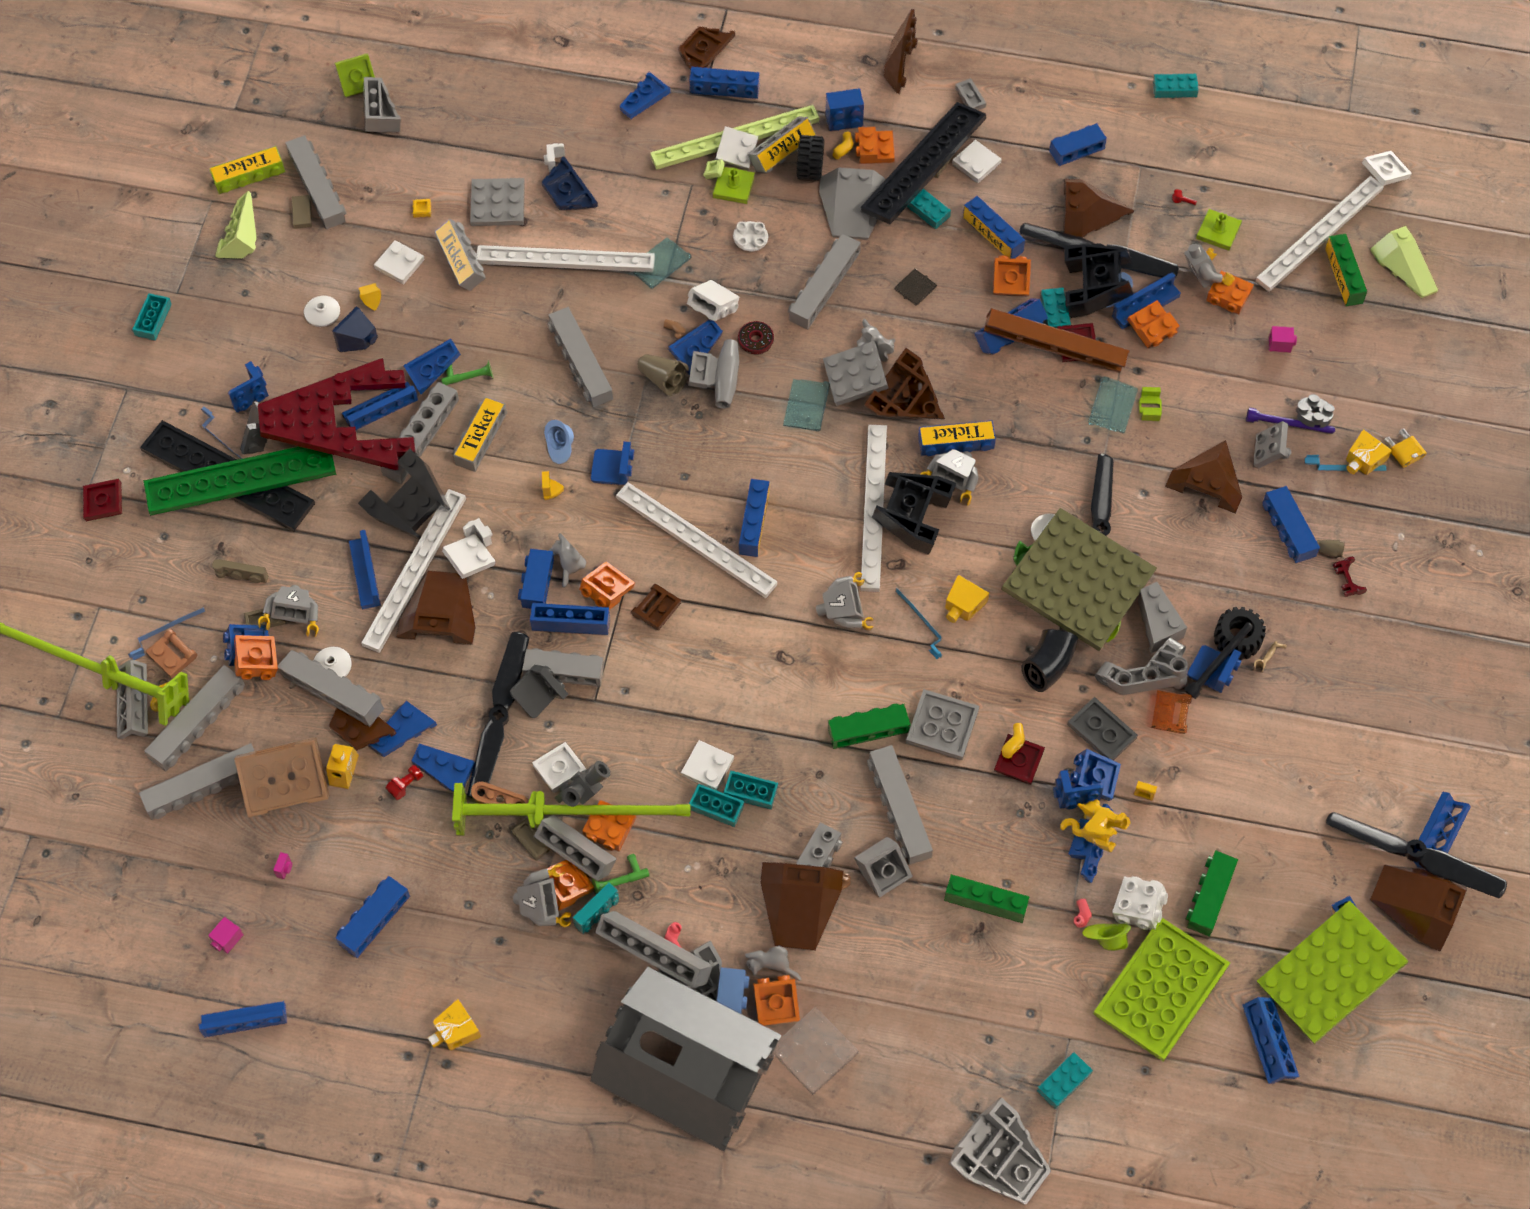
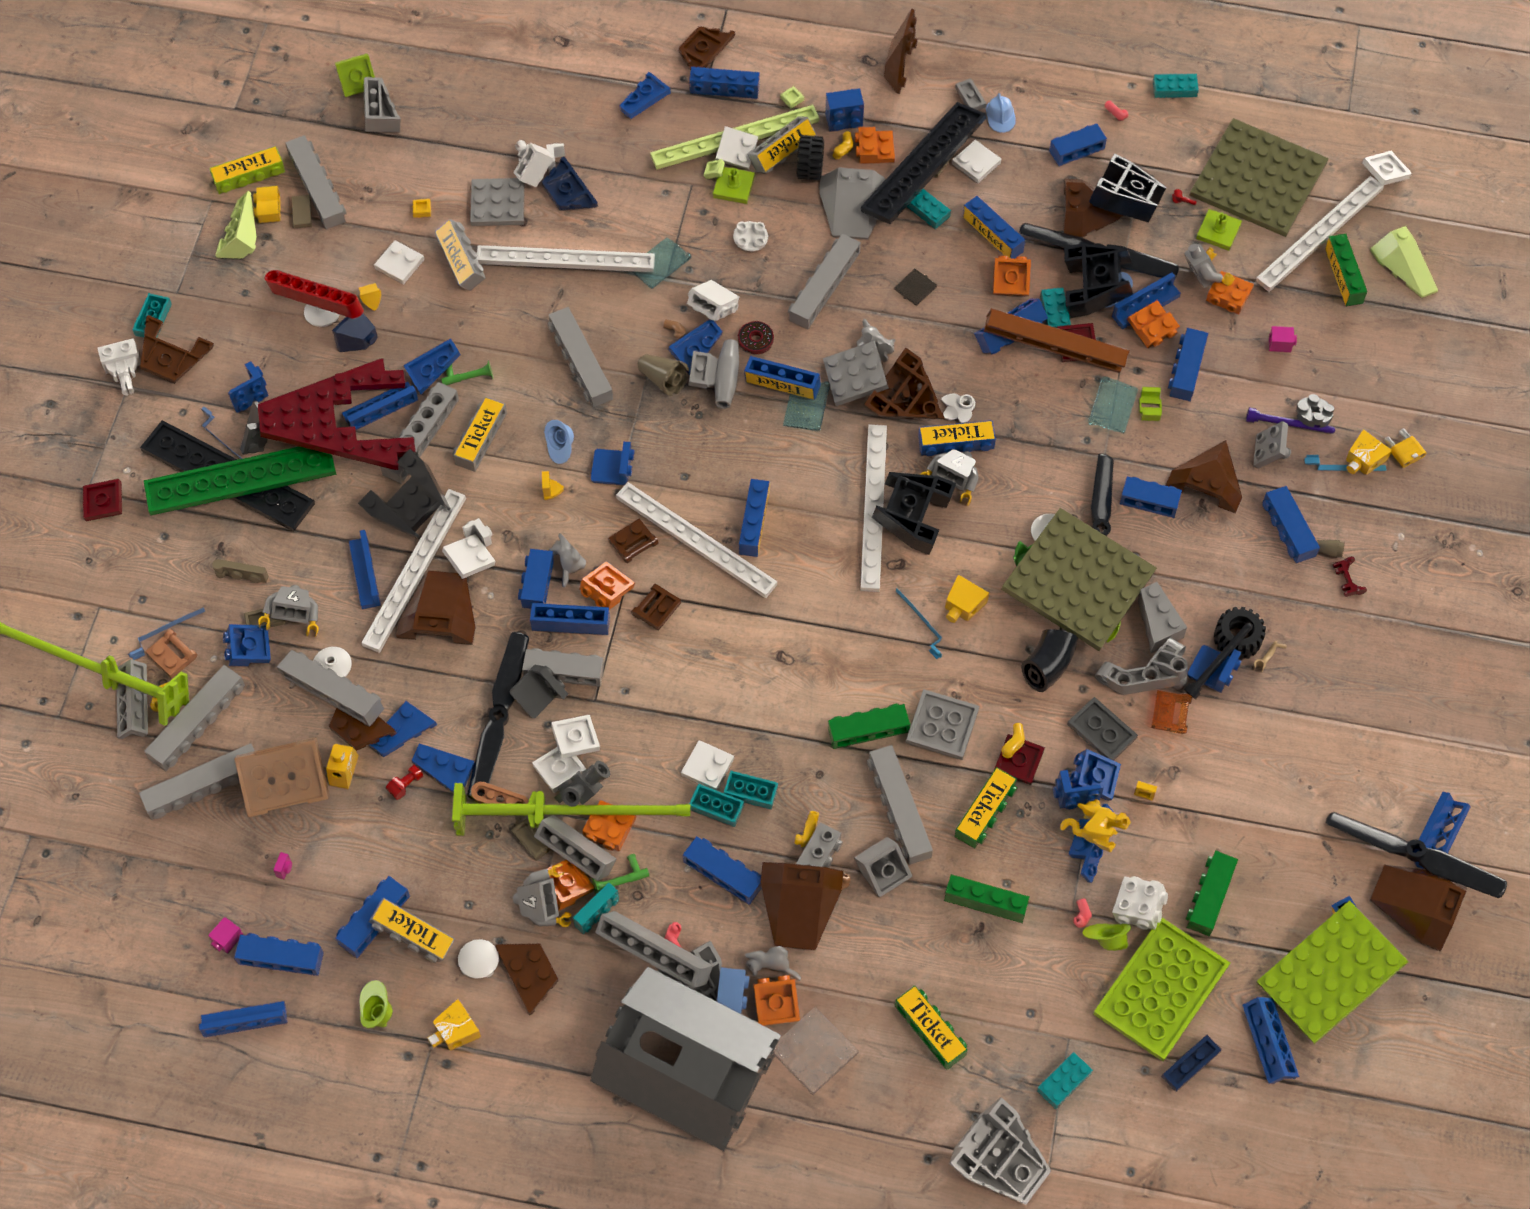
orange plate [234,635,278,680] -> none
light grey torso [816,572,874,630] -> none
none -> white brick [98,338,141,395]
none -> reddish brown wing [140,315,214,384]
none -> blue brick [234,933,324,976]
none -> yellow brick [253,186,281,223]
none -> red beam [265,270,364,319]
none -> lime piece [359,980,393,1028]
none -> brick [369,898,455,963]
none -> white dish [458,939,499,979]
none -> reddish brown wing [495,943,559,1016]
none -> white brick [514,140,553,187]
none -> white plate [551,715,600,759]
none -> reddish brown plate [608,519,659,564]
none -> blue brick [683,836,762,905]
none -> blue brick [744,356,821,400]
none -> yellowish green tile [780,86,804,109]
none -> yellow arm [794,811,819,848]
none -> brick [895,986,968,1070]
none -> white plate [941,393,975,423]
none -> brick [954,767,1018,849]
none -> light blue piece [986,93,1015,133]
none -> black wedge [1089,153,1167,223]
none -> coral arm [1104,101,1128,121]
none -> blue brick [1120,476,1182,518]
none -> dark blue plate [1161,1035,1222,1092]
none -> blue brick [1168,328,1208,402]
none -> olive plate [1189,118,1329,237]

